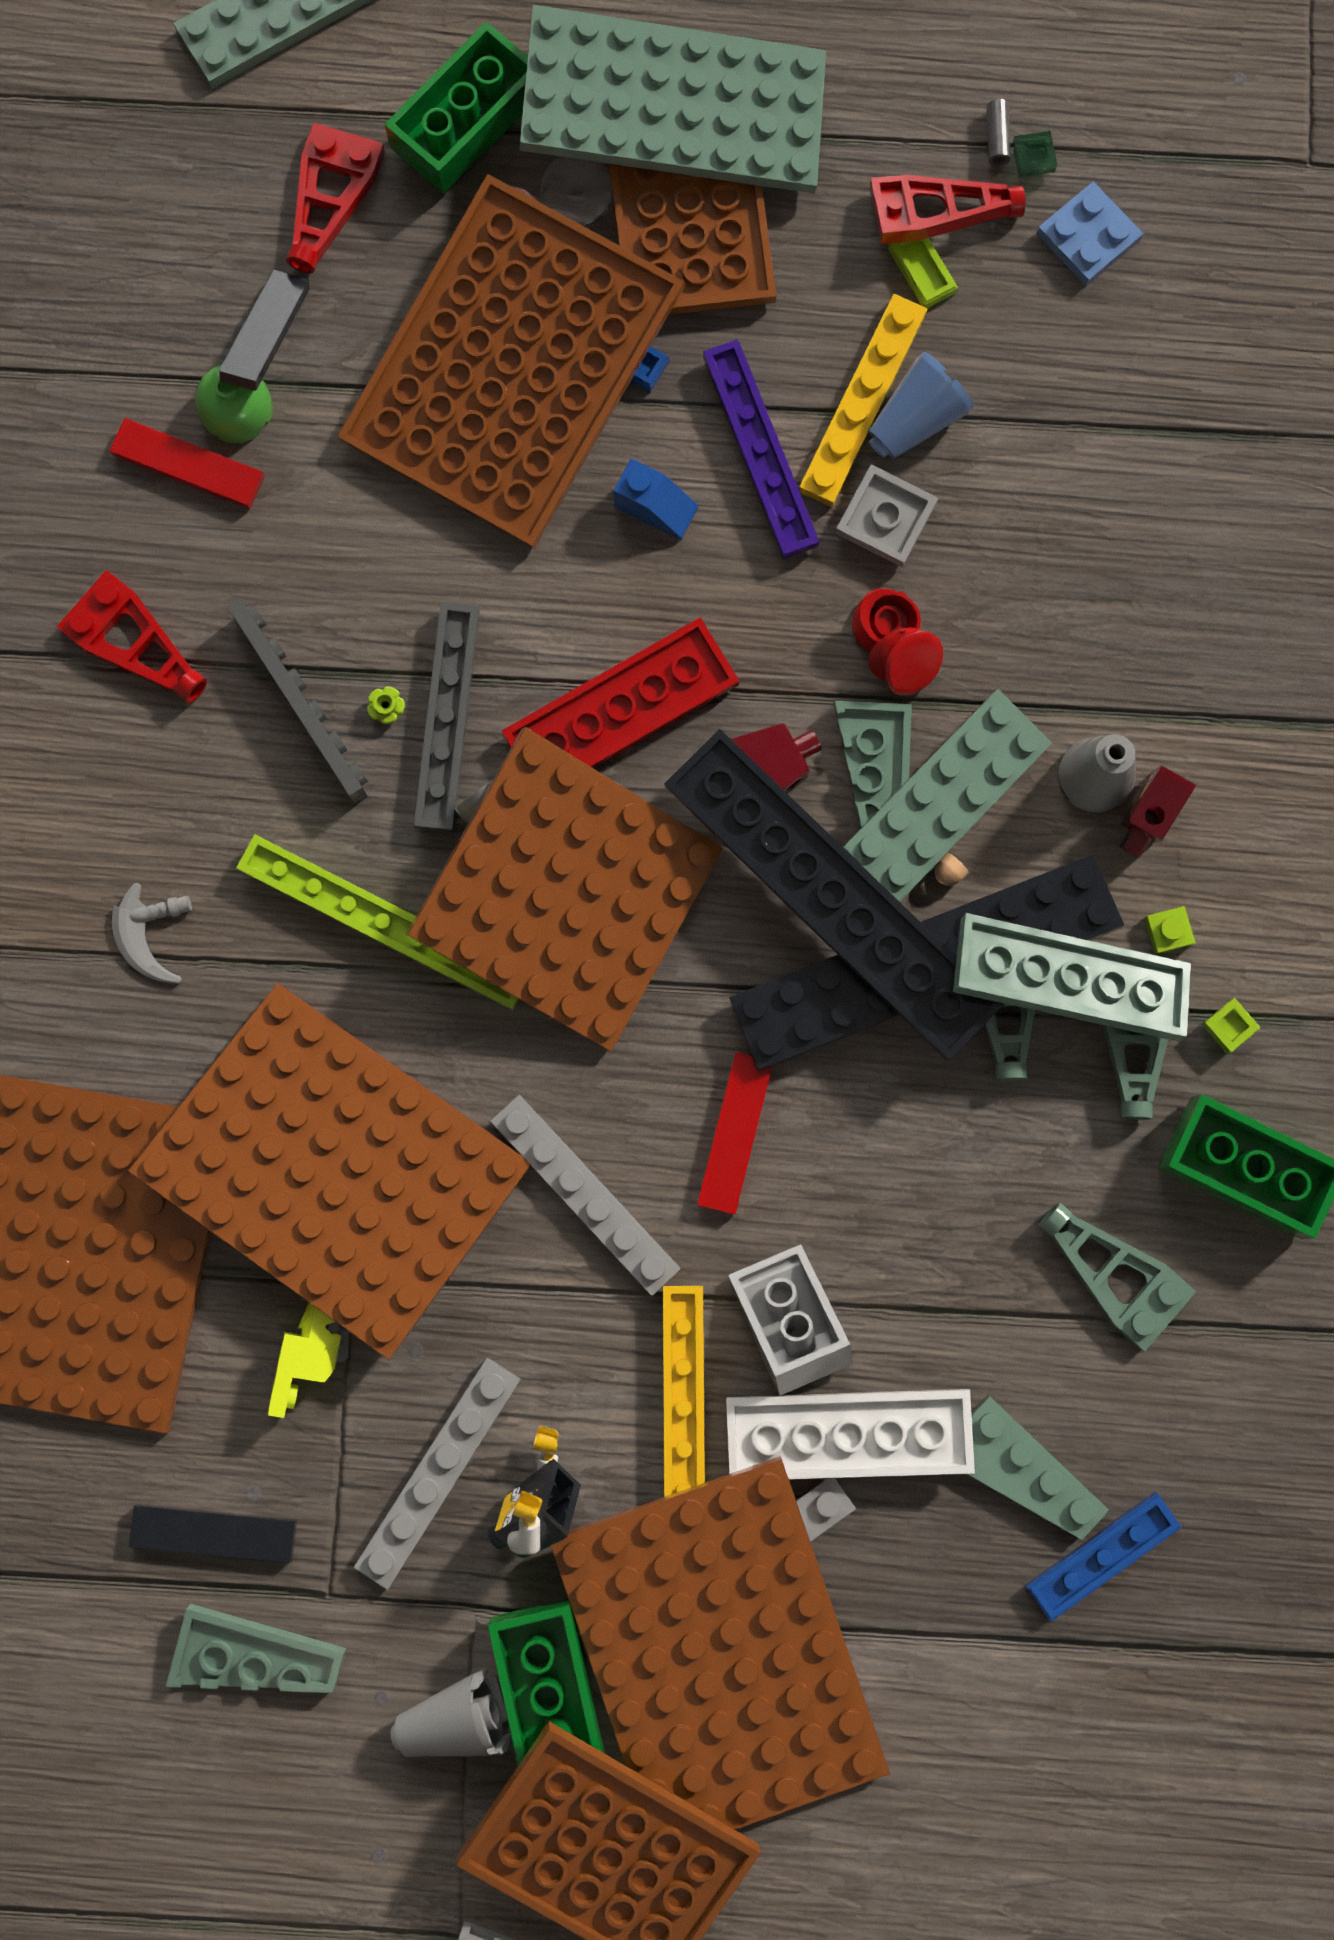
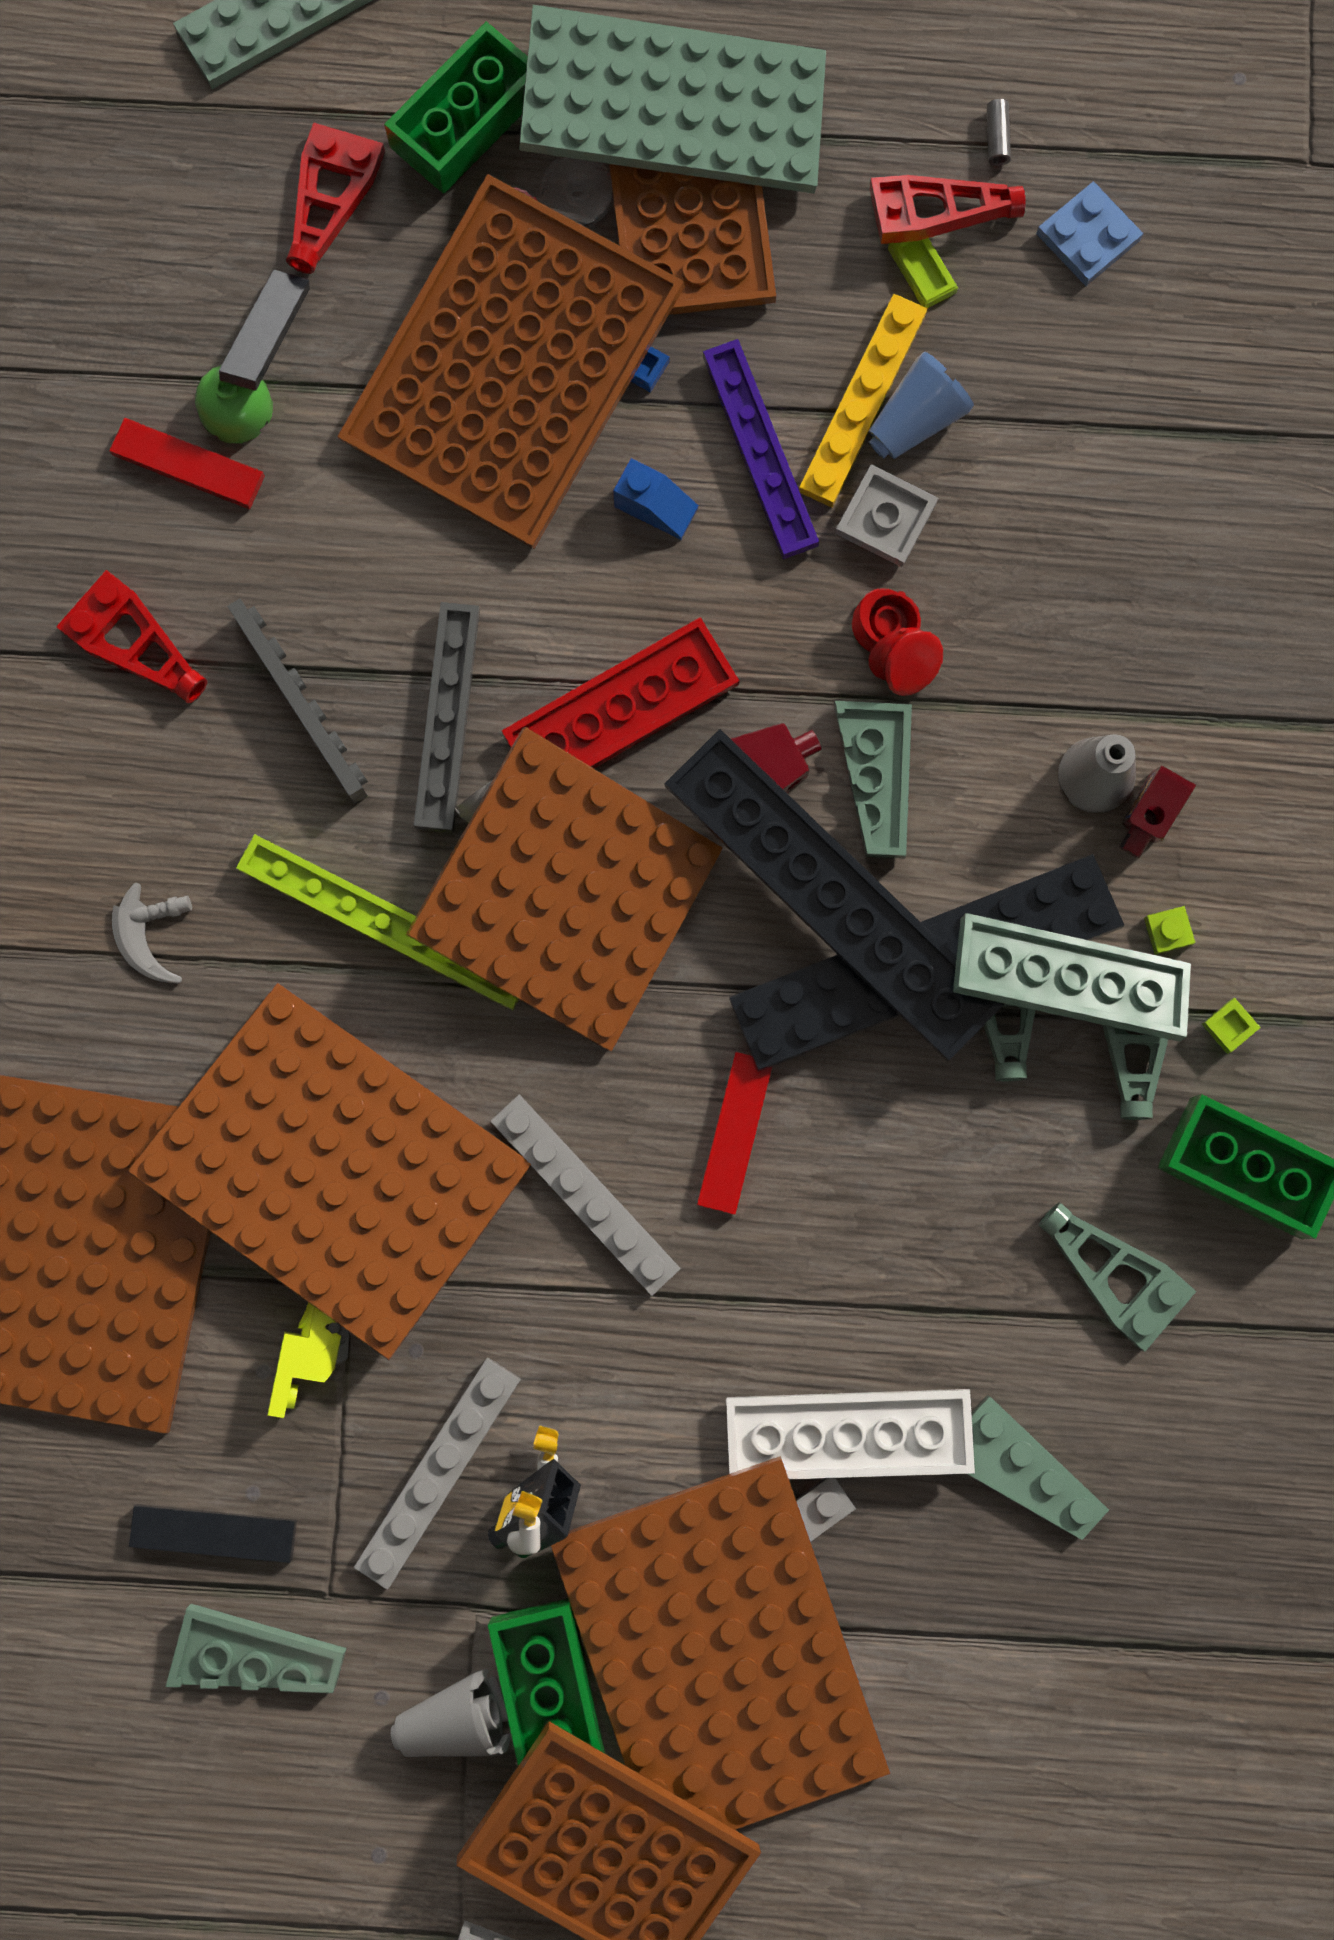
lime plate [367,687,405,724] -> none
yellow plate [663,1286,705,1497] -> none
light grey slope [728,1244,853,1396] -> none
sand green plate [843,689,1052,902] -> none
light nougat hinge [935,852,969,886] -> none
clear green plate [1012,131,1058,178] -> none
blue tile [1025,1492,1182,1622] -> none

